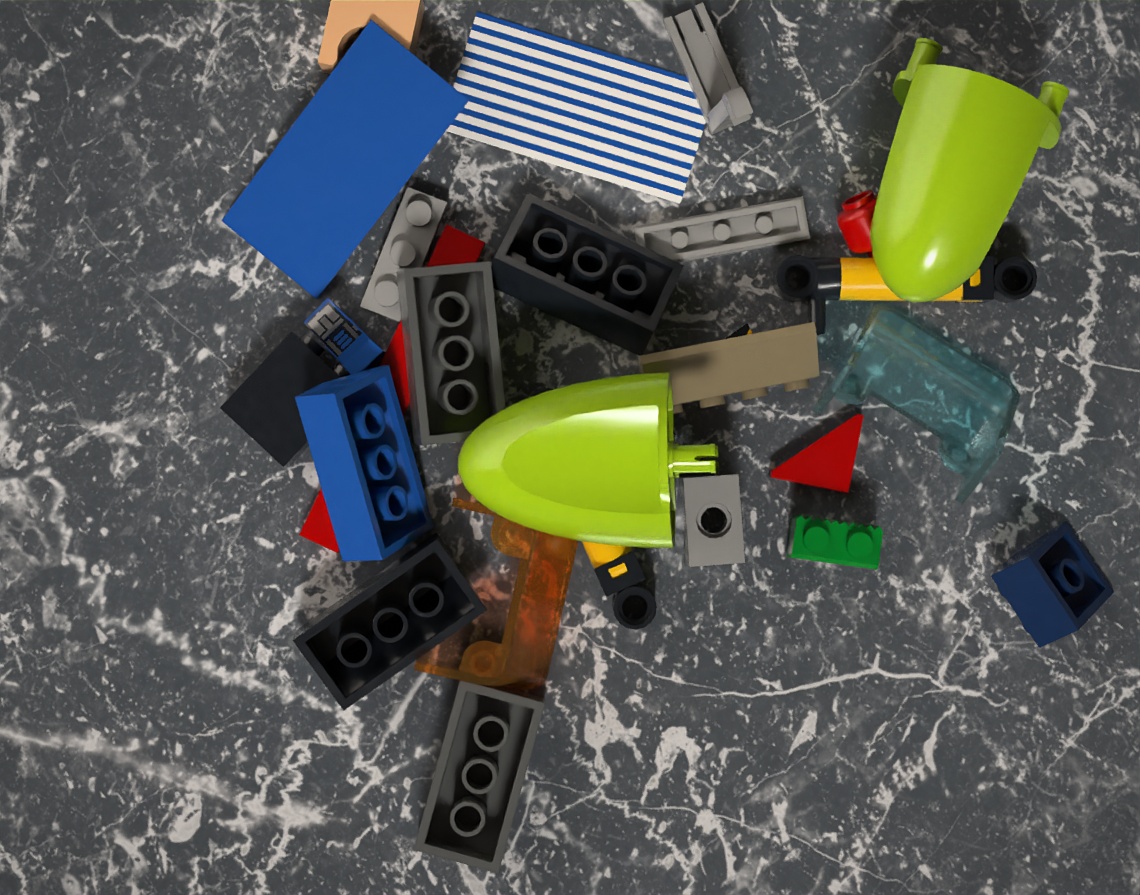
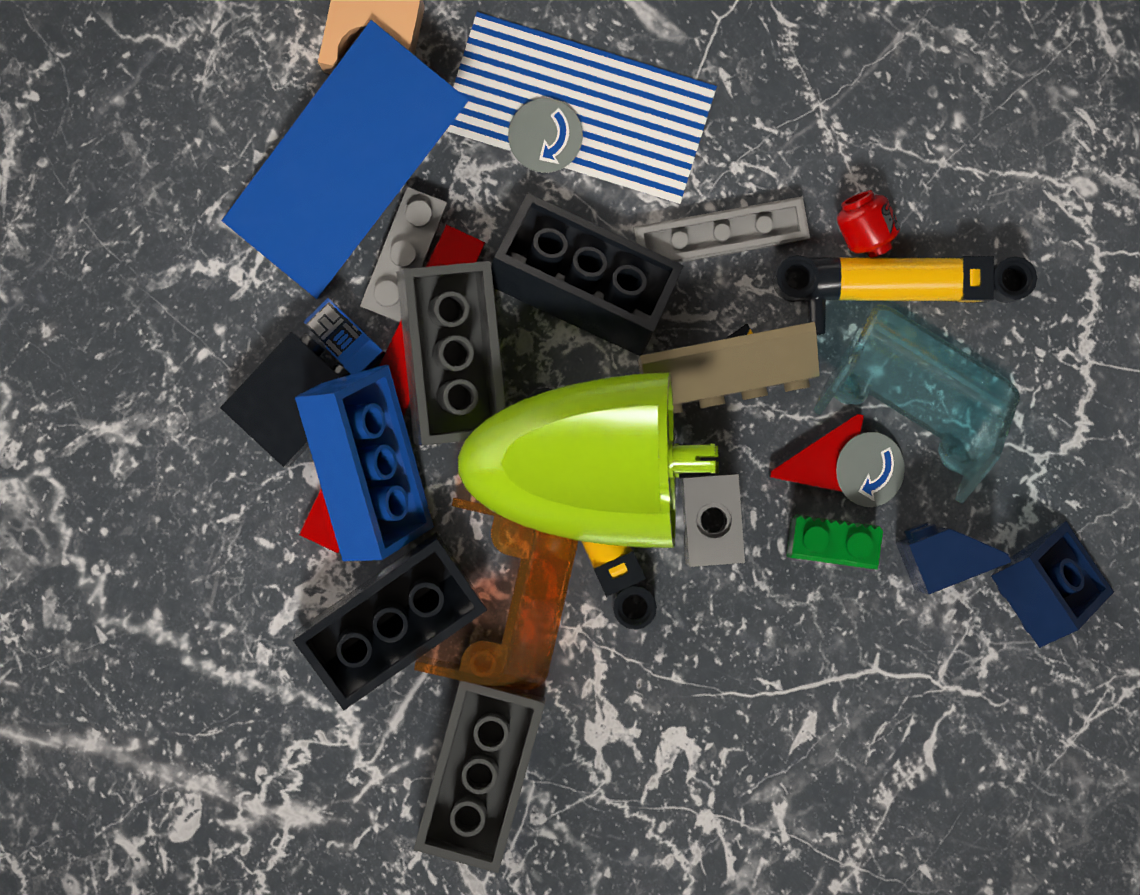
light grey hinge [663,2,753,135] -> none
lime windscreen [870,38,1070,303] -> none
none -> light grey sticker [508,98,583,173]
none -> light grey sticker [836,432,905,507]
none -> dark blue slope [896,522,1011,595]

